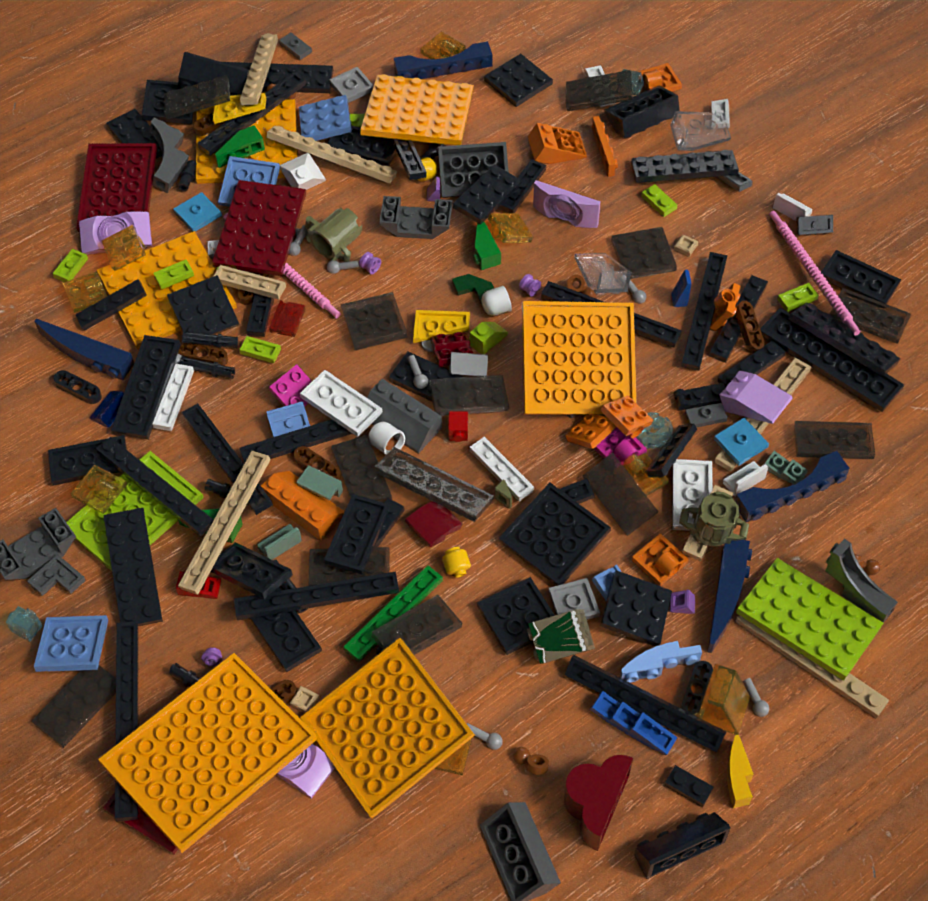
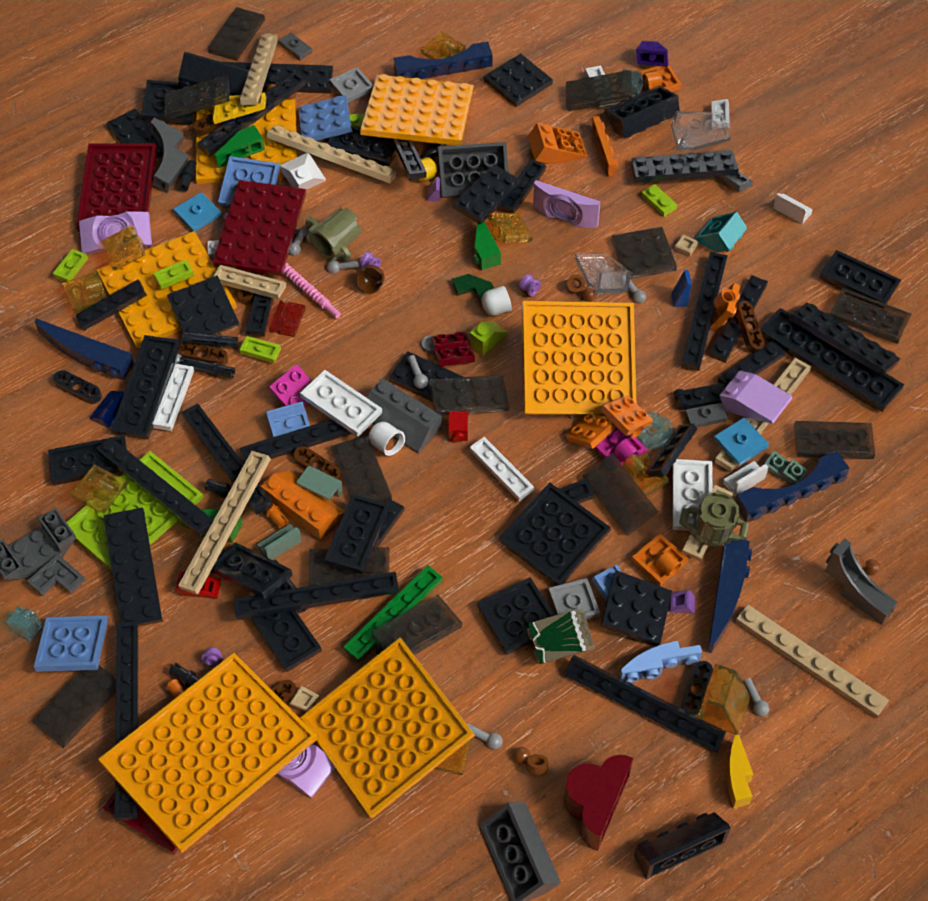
clear smoke plate [341,292,408,350] -> none
clear smoke plate [374,447,494,522] -> none
dark grey slope [379,196,453,239] -> none
dark red slope [405,498,462,548] -> none
yellow wing [413,310,470,343] -> none
yellow head [442,547,471,578] -> none
light grey slope [449,352,488,376] -> none
olive slope [495,479,512,508] -> none
black plate [541,281,682,348] -> none
blue slope [590,691,678,755] -> none
black plate [664,765,714,807] -> none
lime plate [736,558,883,681] -> none
bright pink hose [769,211,861,336] -> none
lime plate [777,283,819,312] -> none
black plate [797,214,833,235] -> none
none -> orange pin [166,679,185,699]
none -> clear smoke plate [208,7,265,61]
none -> orange pin [265,504,289,529]
none -> reddish brown hair [356,264,385,294]
none -> dark purple slope [636,41,669,67]
none -> teal slope [694,211,747,252]

